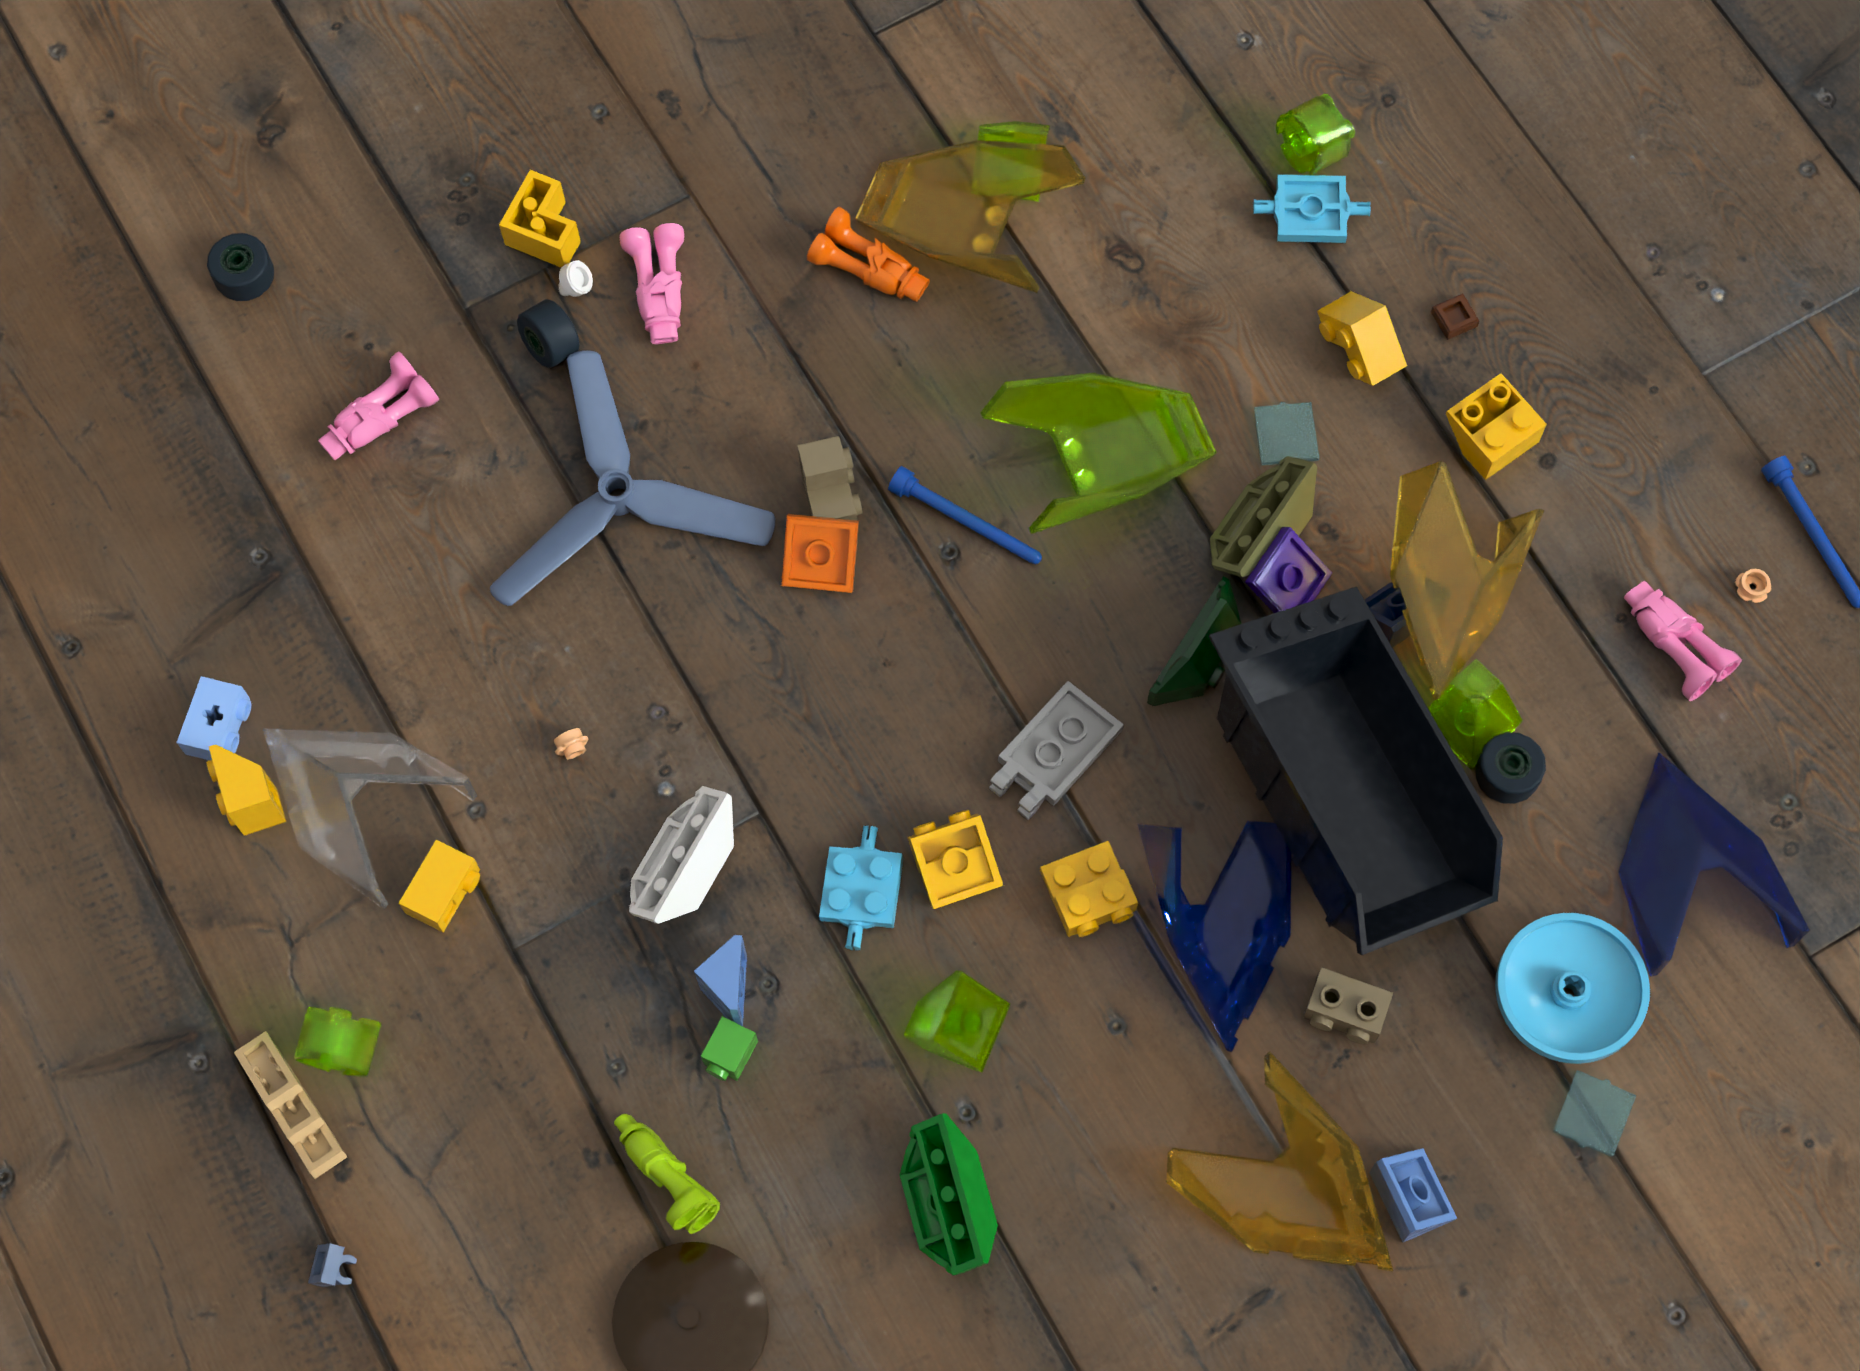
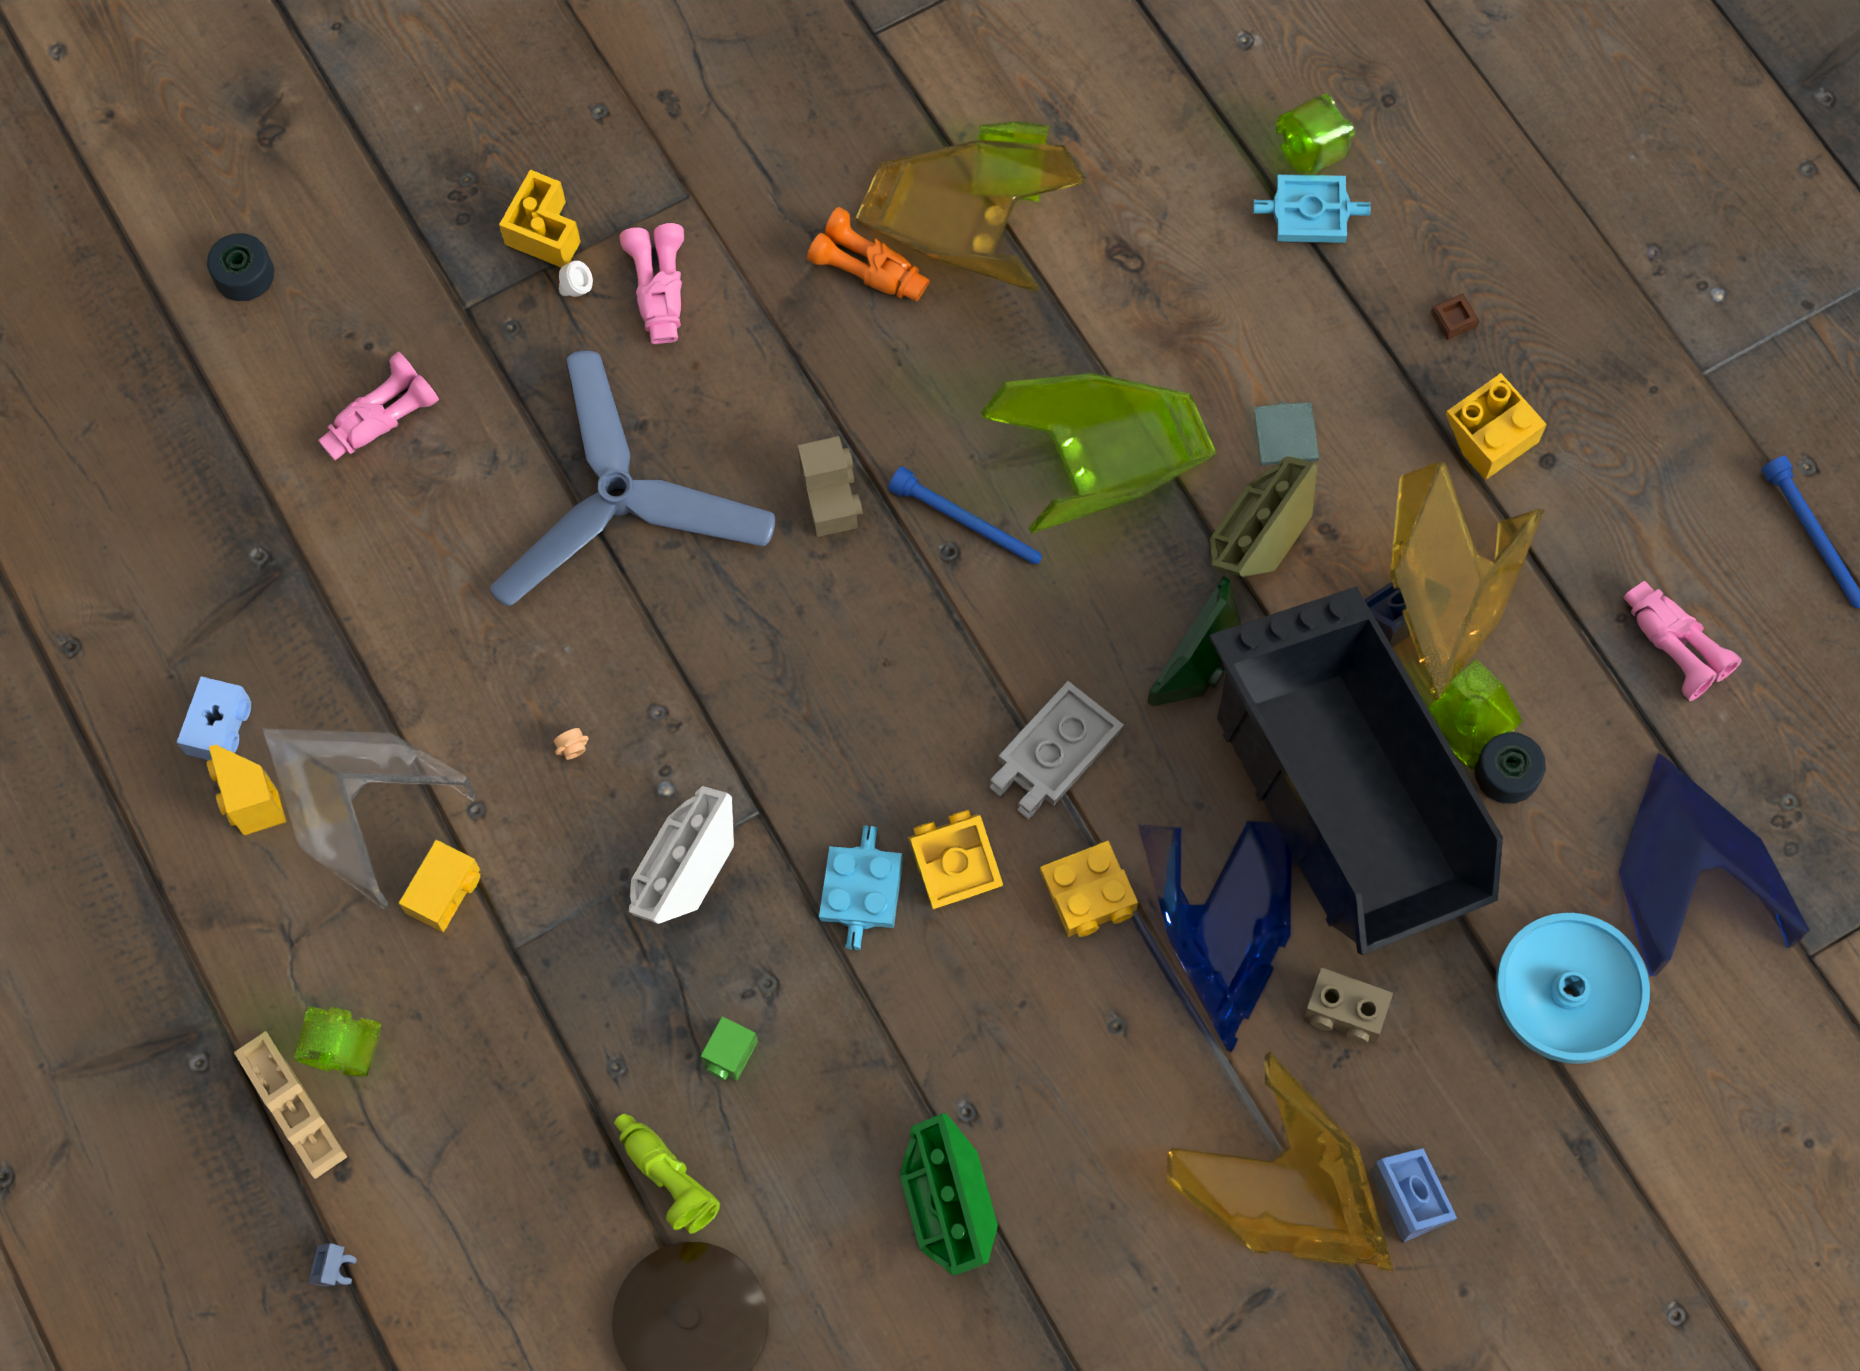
black wheel [517,299,580,368] -> none
medium blue slope [694,935,747,1026] -> none
orange tile [781,514,859,593] -> none
clear neon green slope [903,970,1010,1072] -> none
dark purple tile [1245,527,1332,613] -> none
yellow brick [1317,291,1407,386] -> none
clear light blue piece [1553,1070,1636,1157] -> none
light nougat plate [1735,569,1771,603] -> none

